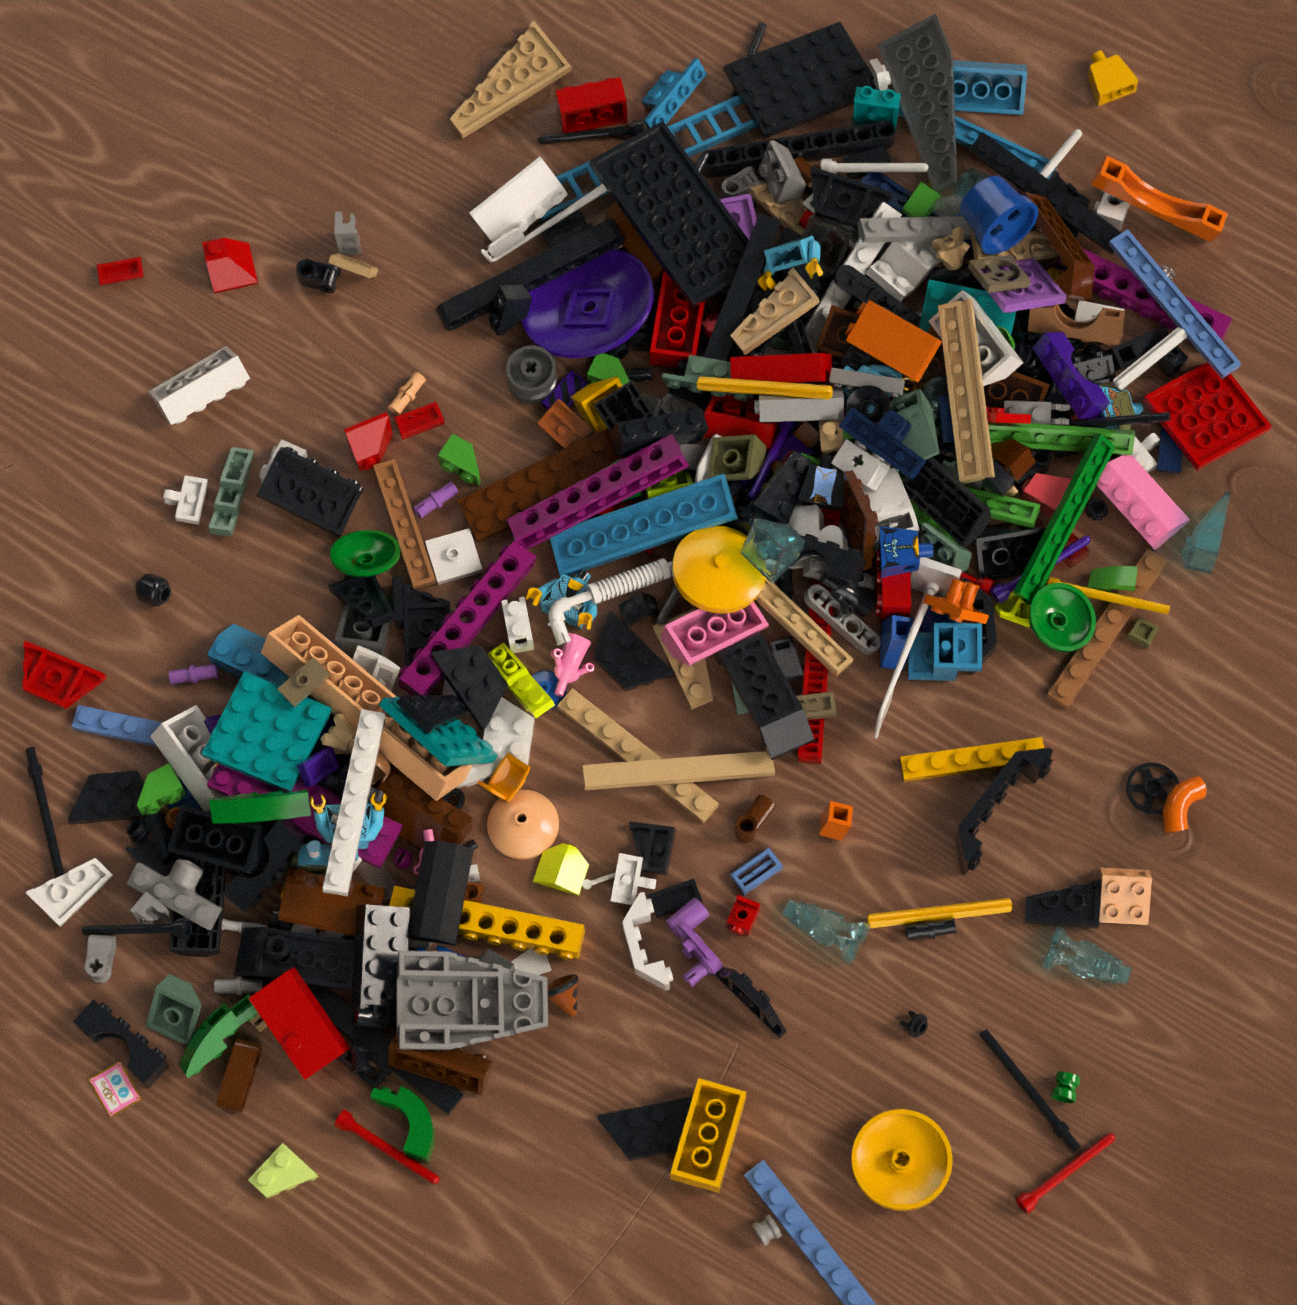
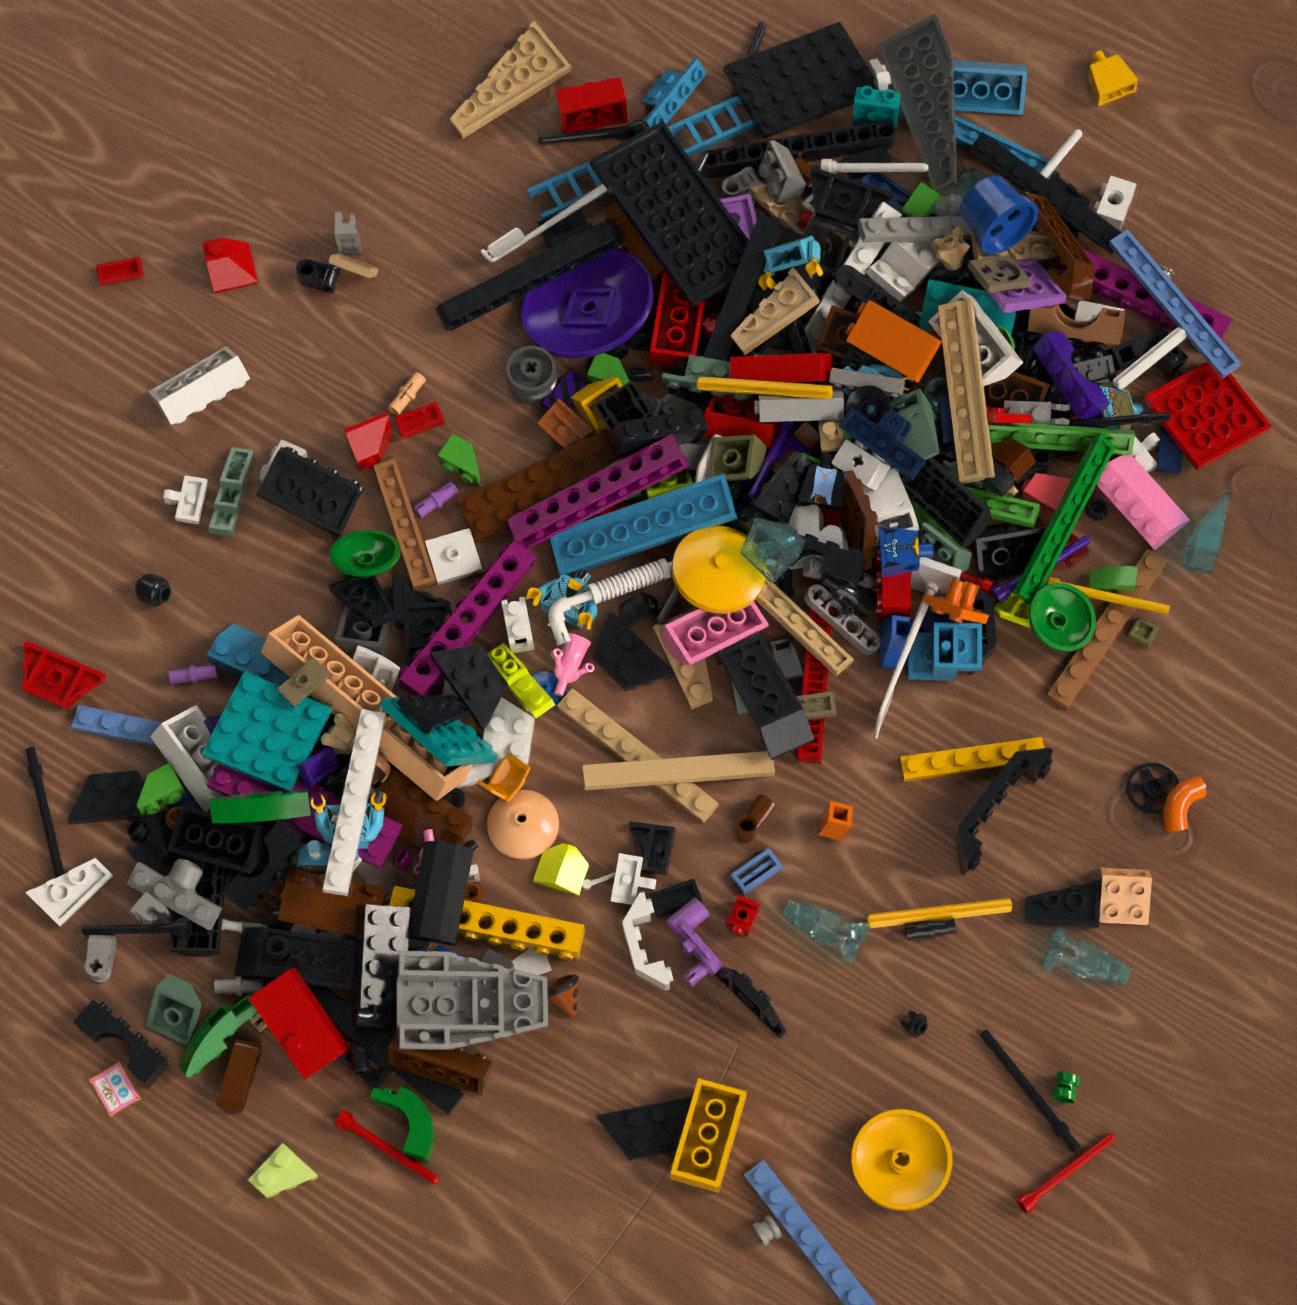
white slope [470,157,568,243] -> none
black slope [489,285,532,336] -> none
orange arch [1090,155,1228,242] -> none

